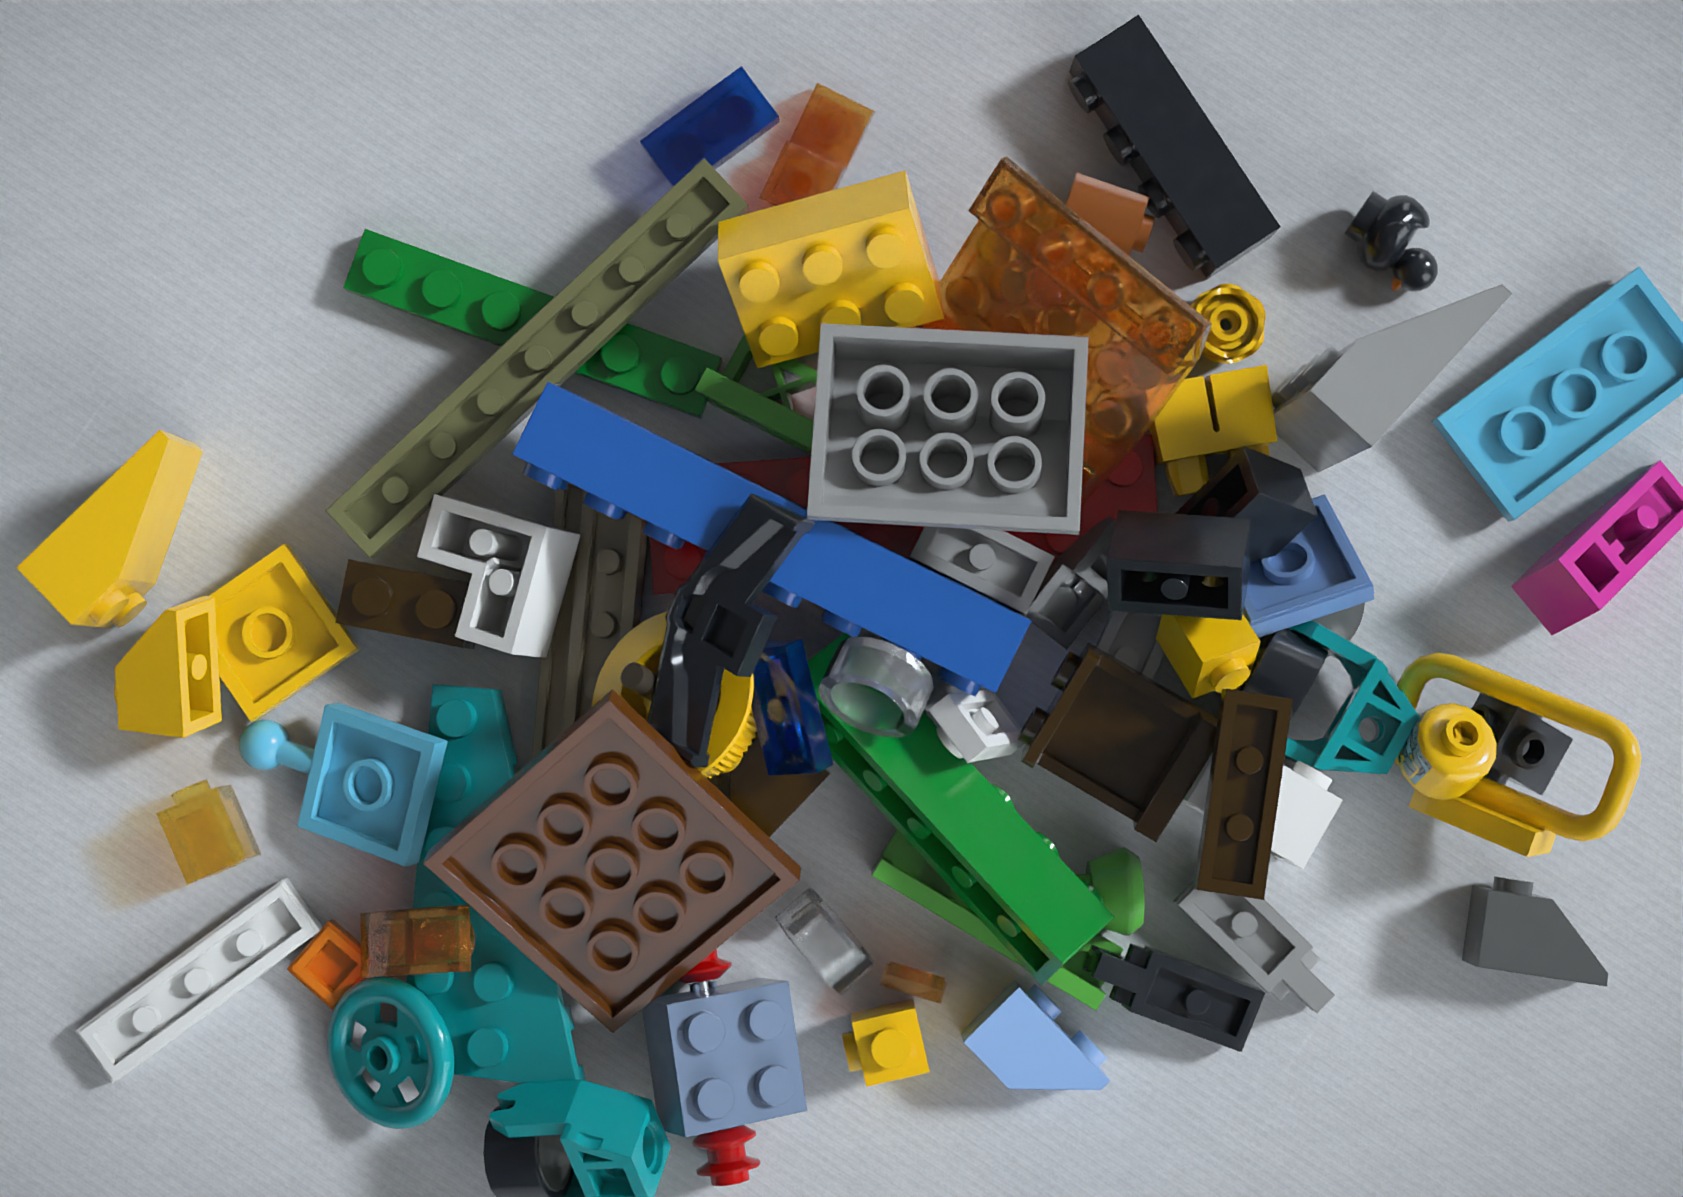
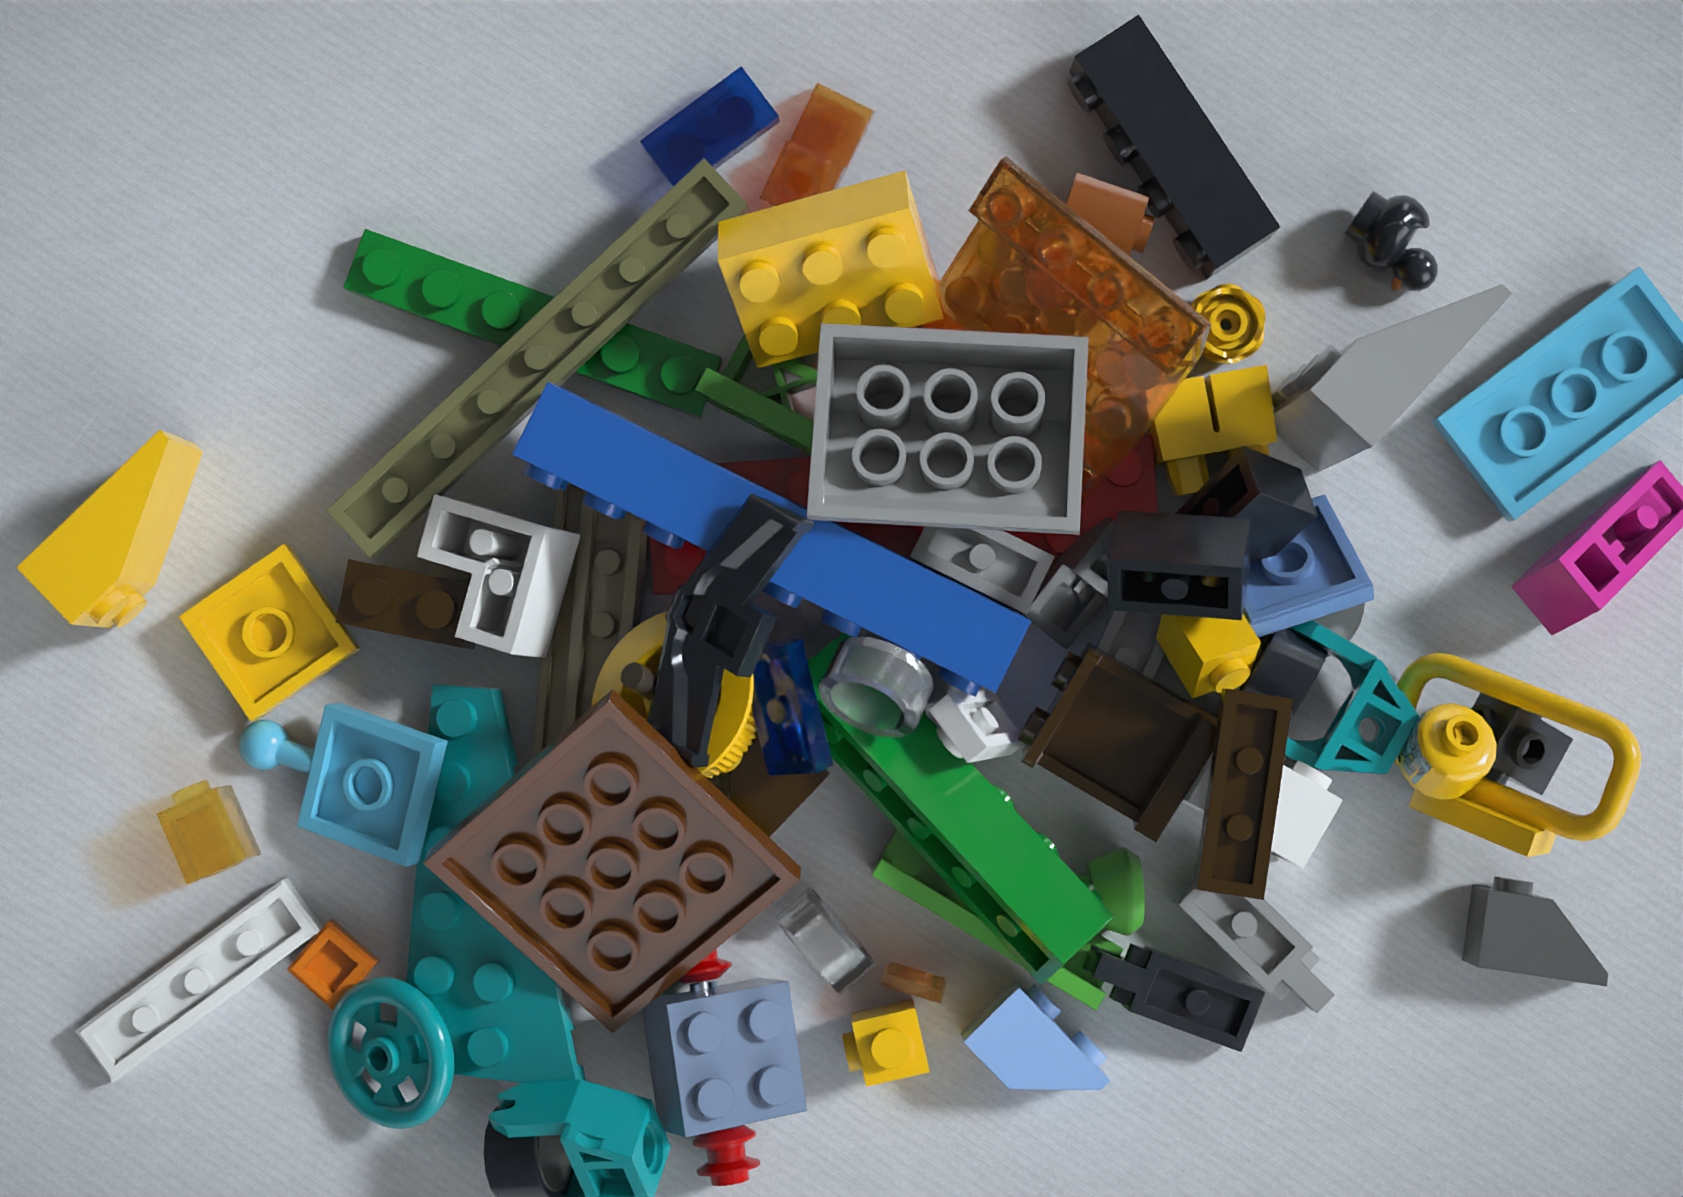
yellow slope [114,596,222,738] -> none
clear orange slope [360,905,475,978] -> none

